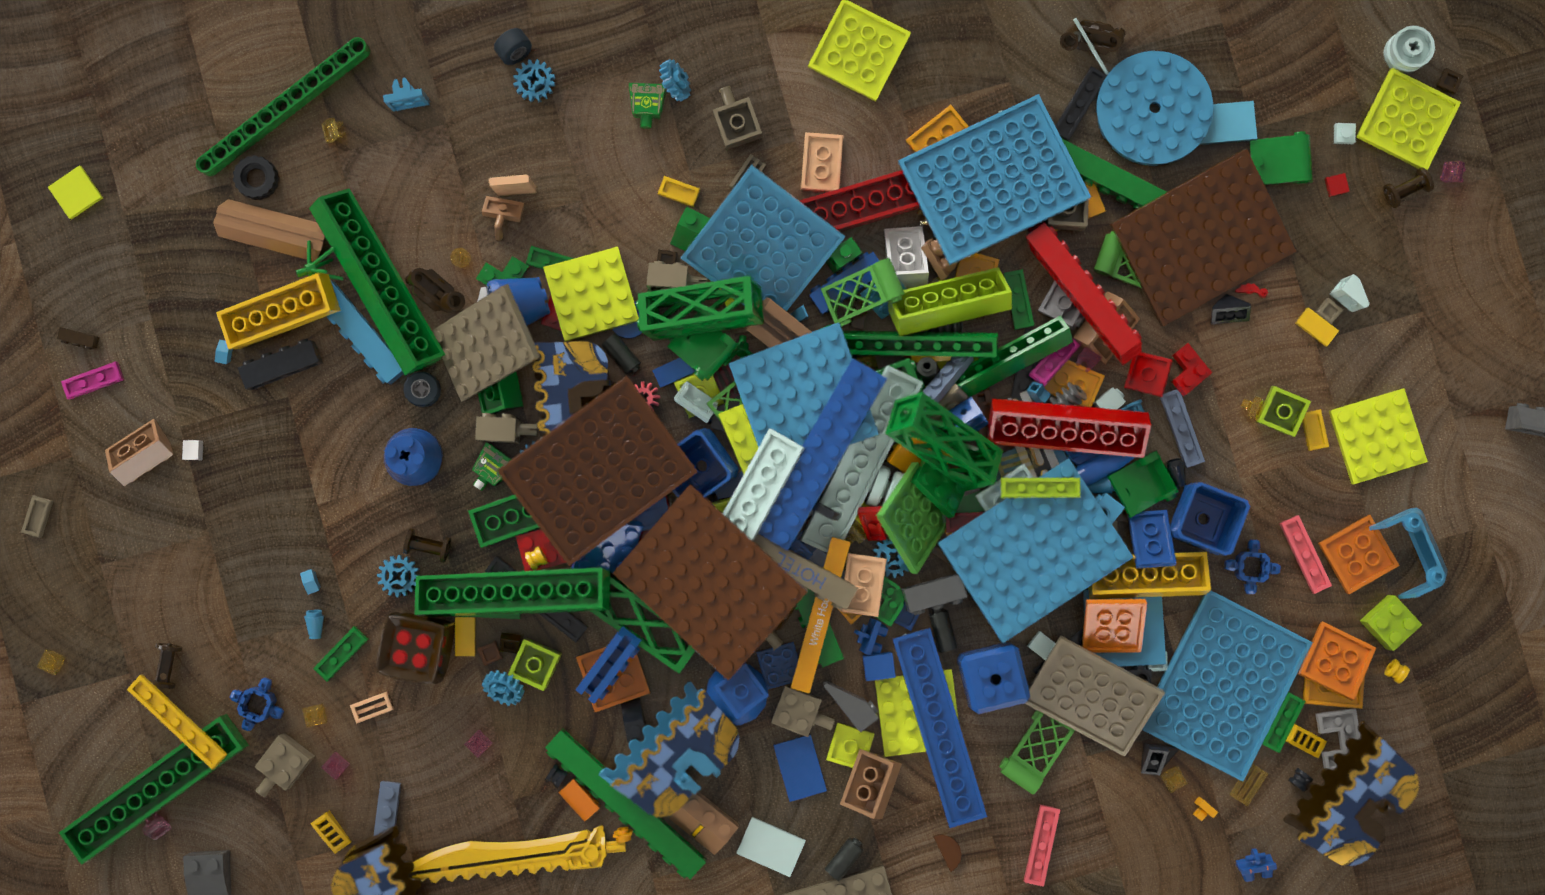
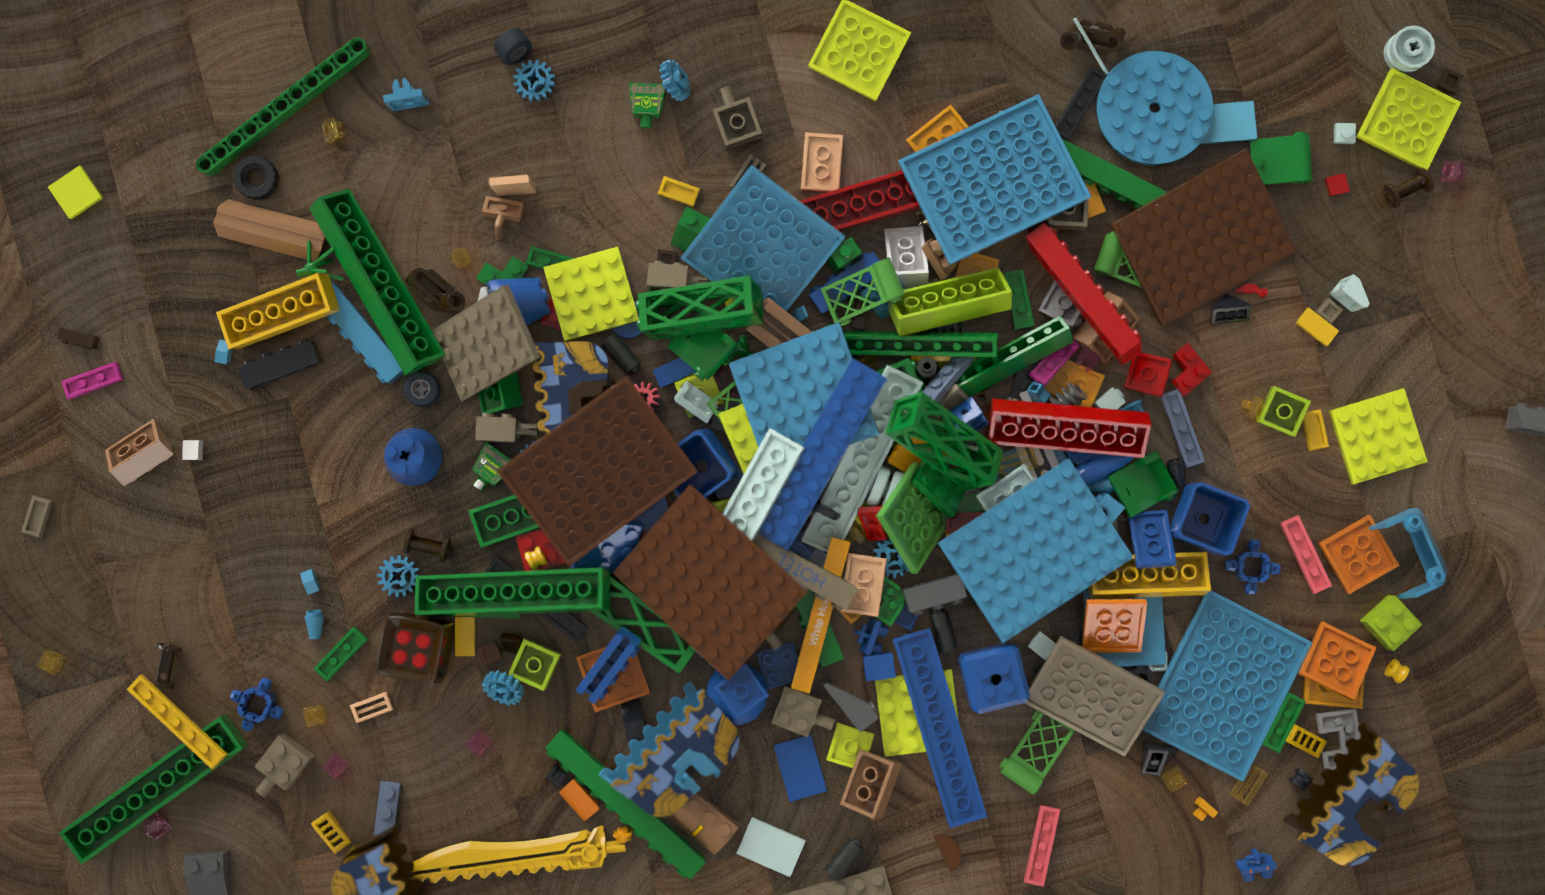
lime tile [1001,478,1081,498] -> none

